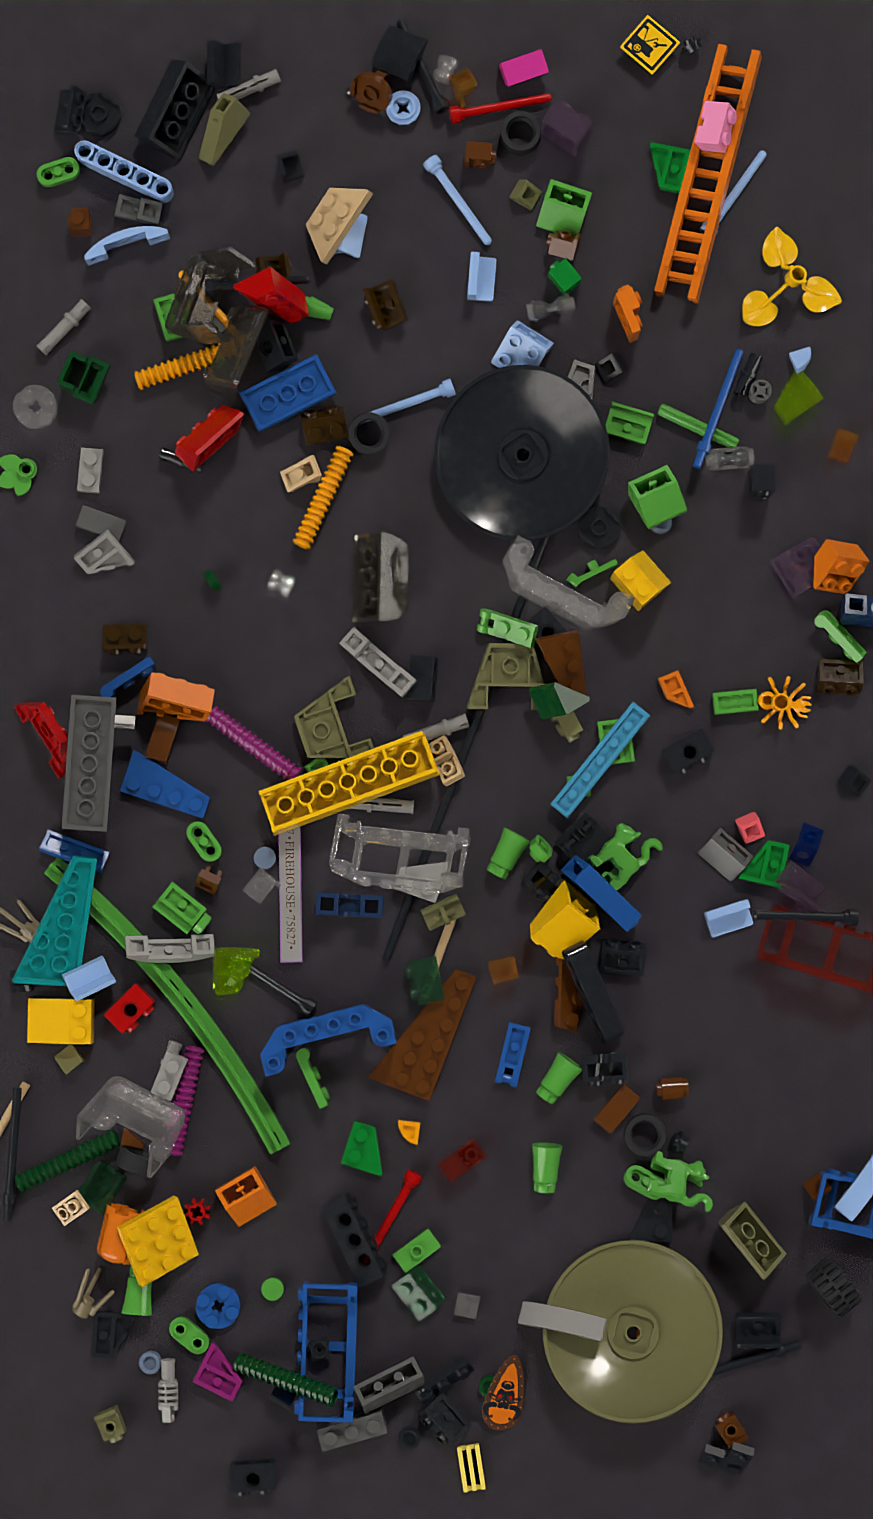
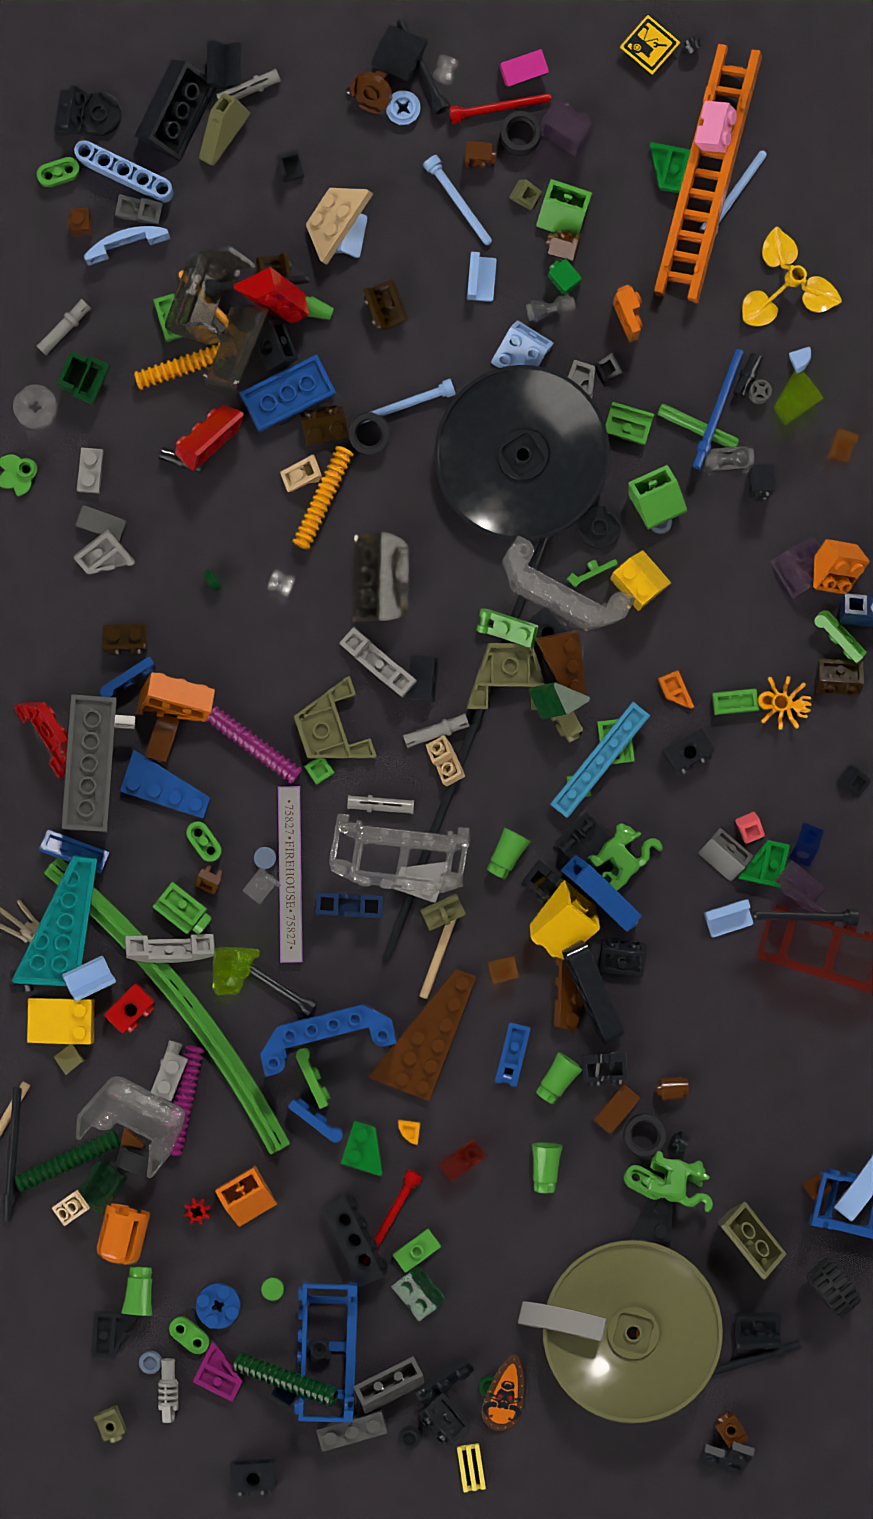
dark tan plant [72,1267,114,1318] -> none
yellow plate [117,1195,199,1287] -> none
yellow tile [258,731,440,836] -> none
clear green bracket [405,956,445,1005] -> none
clear orange panel [448,68,478,108] -> none
flat silver tile [454,1292,480,1319] -> none
bright green plate [529,835,552,863] -> none
none -> blue plate [288,1099,343,1142]

